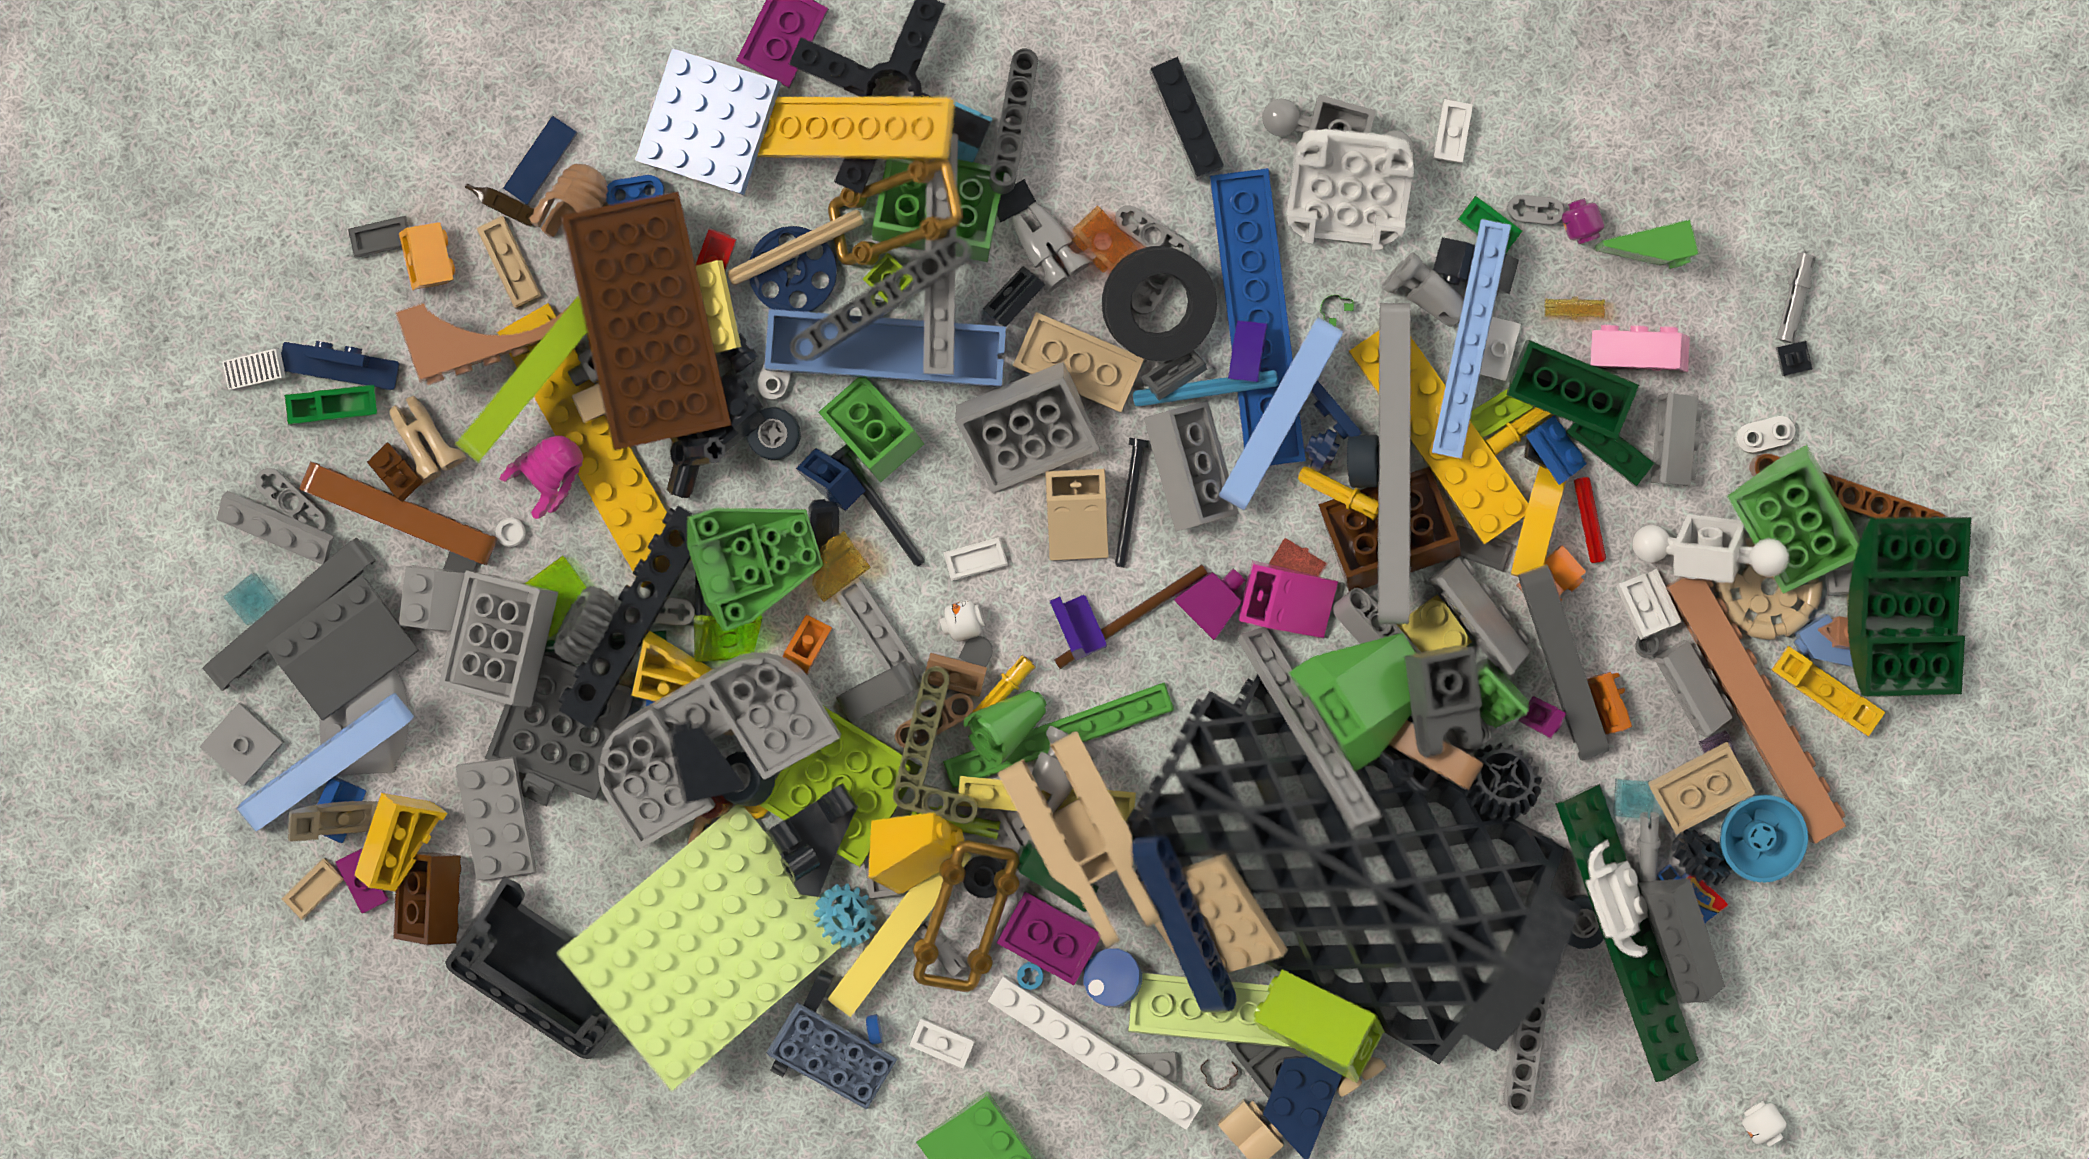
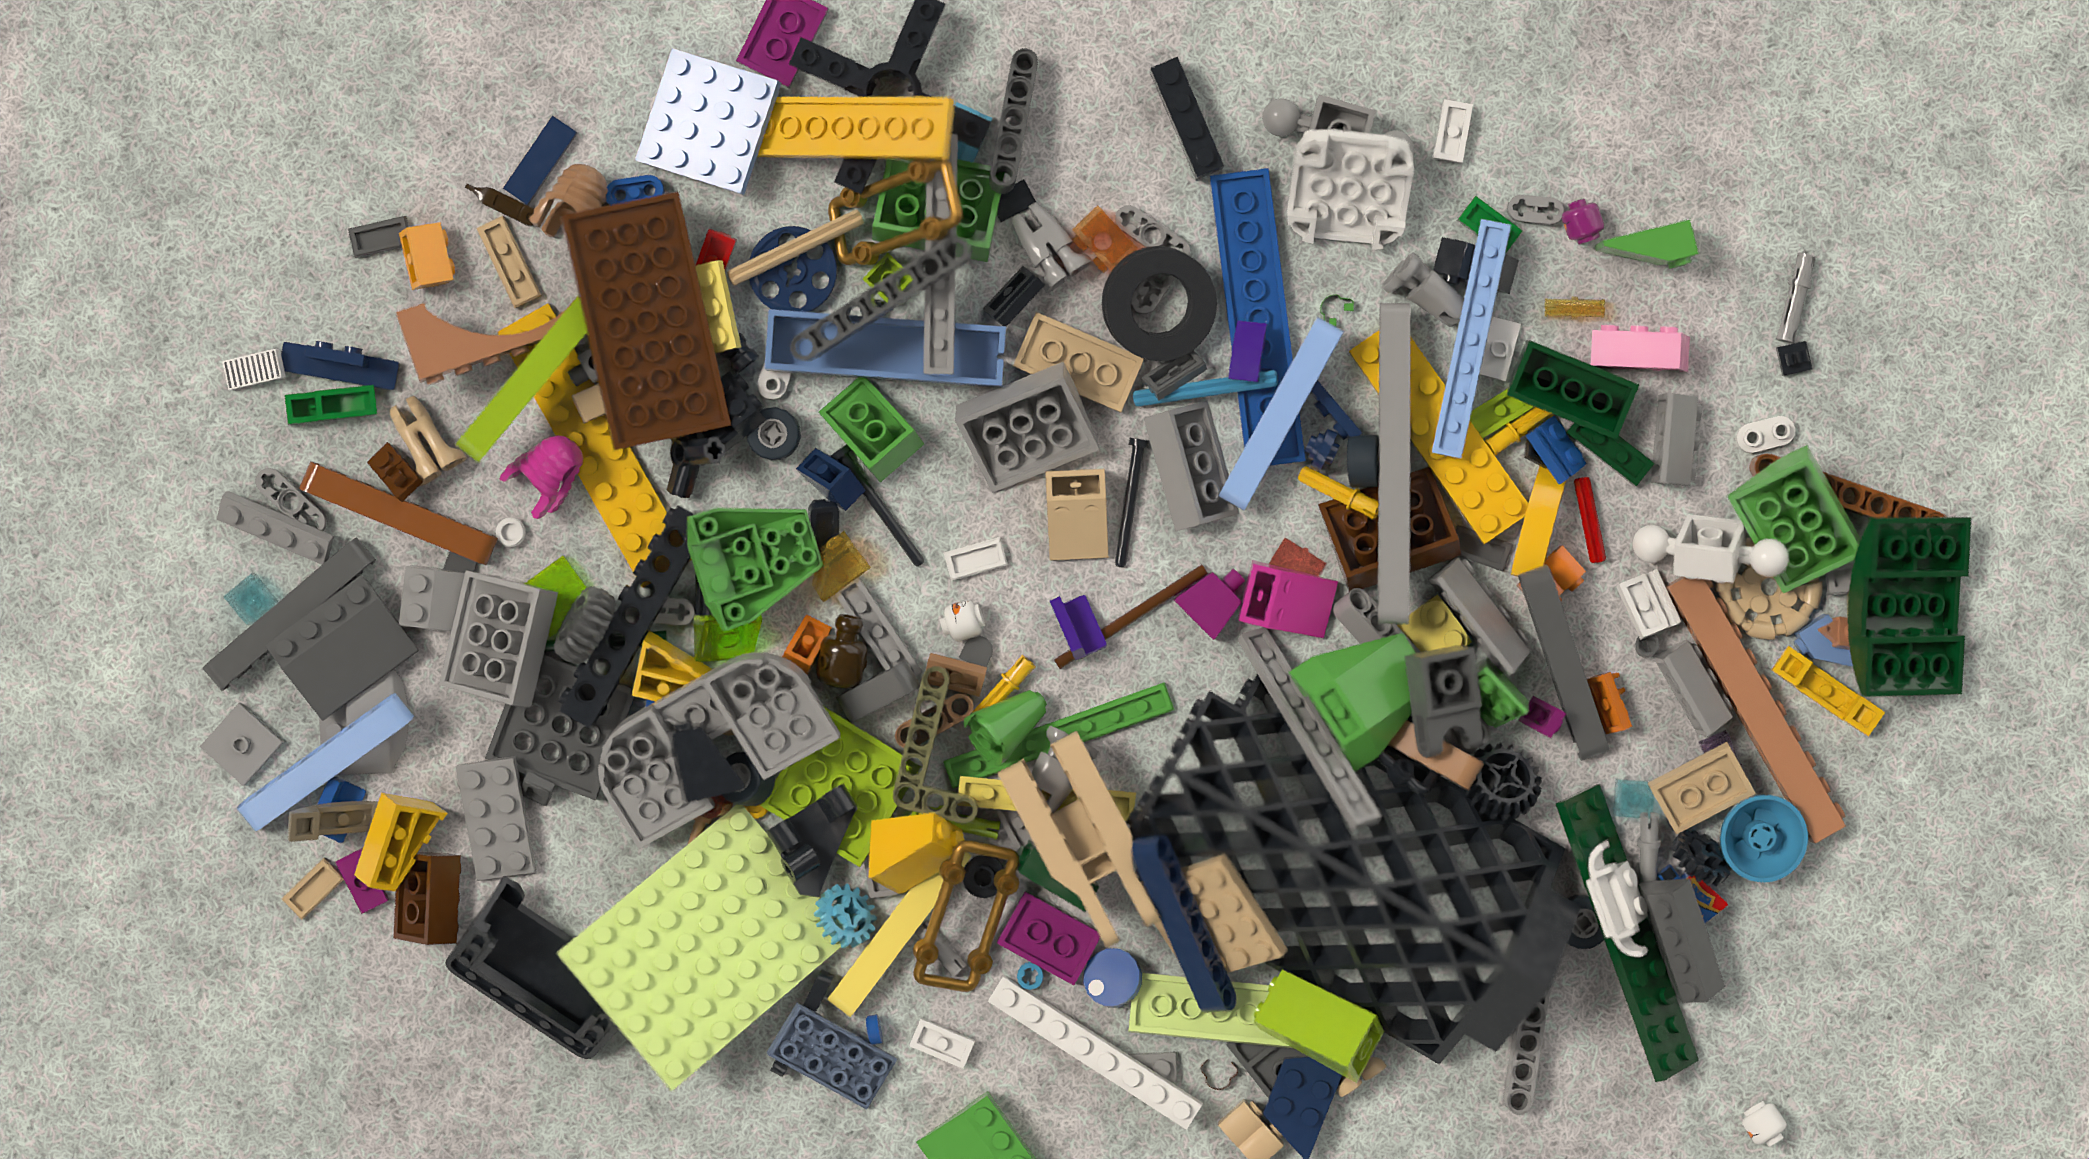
none -> dark brown piece [816,614,867,689]

